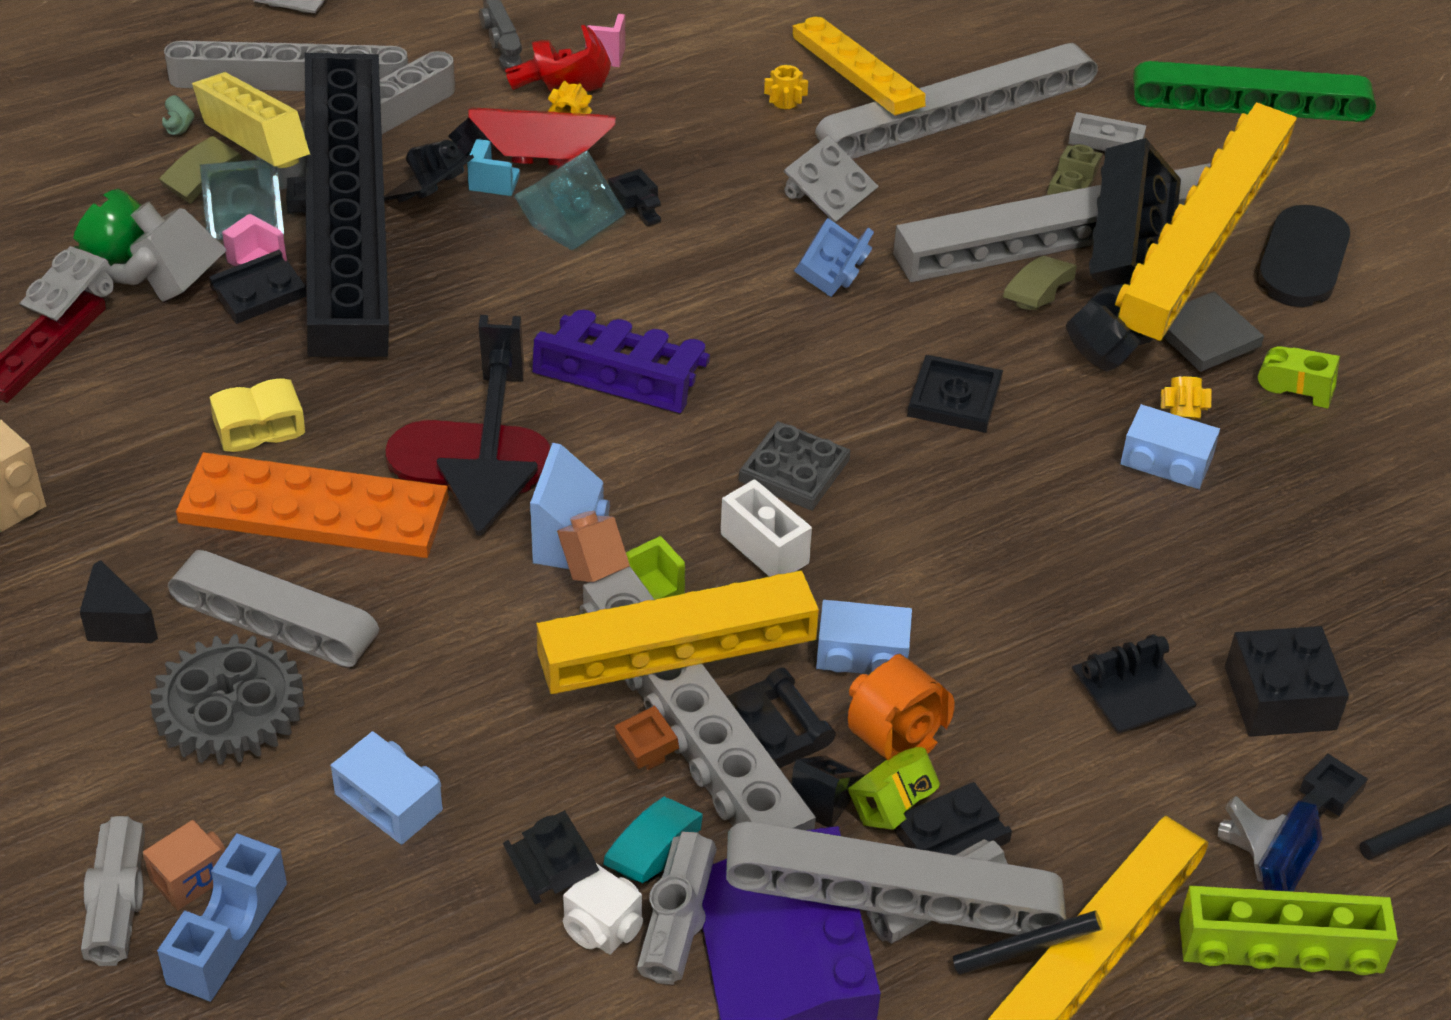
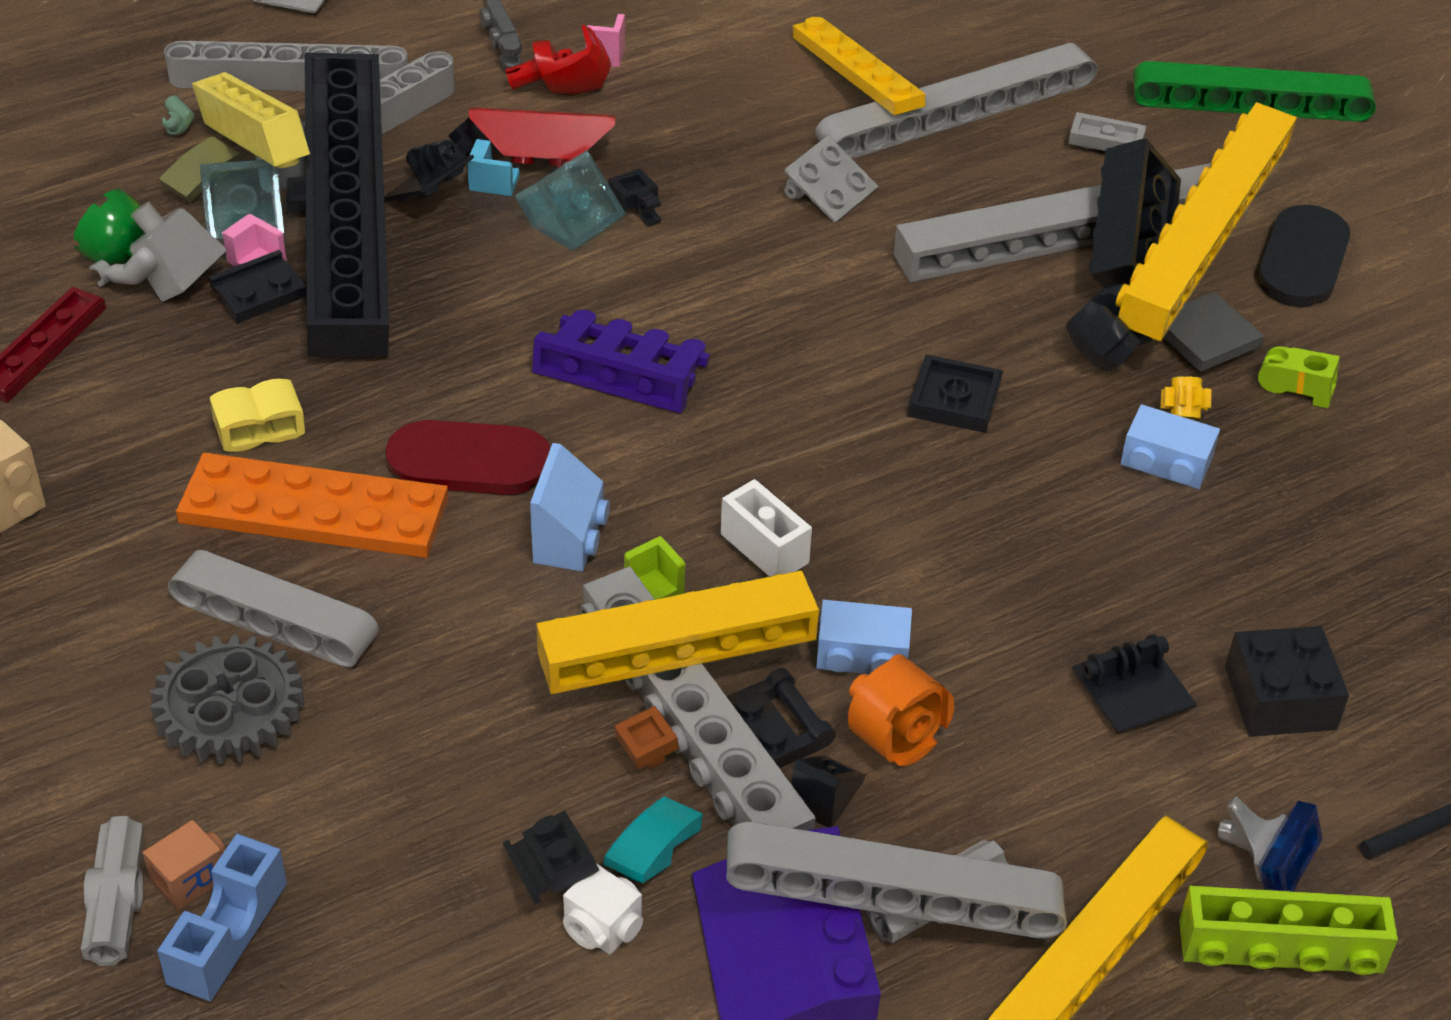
light grey hinge [19,246,114,321] -> none
black slope [80,560,158,644] -> none
light blue brick [331,731,443,845] -> none
black piece [437,315,538,536] -> none
yellow gear [548,81,592,114] -> none
nougat brick [557,511,630,582] -> none
light grey piece [637,832,717,985] -> none
dark grey tile [739,421,851,511] -> none
yellow gear [764,65,808,109] -> none
medium blue bracket [794,218,874,297] -> none
lime leg [848,747,940,830] -> none
black plate [894,782,1012,855] -> none
black bar [953,910,1102,975] -> none
olive slope [1003,255,1077,310] -> none
olive slope [1047,144,1103,195] -> none
black plate [1292,753,1368,834] -> none

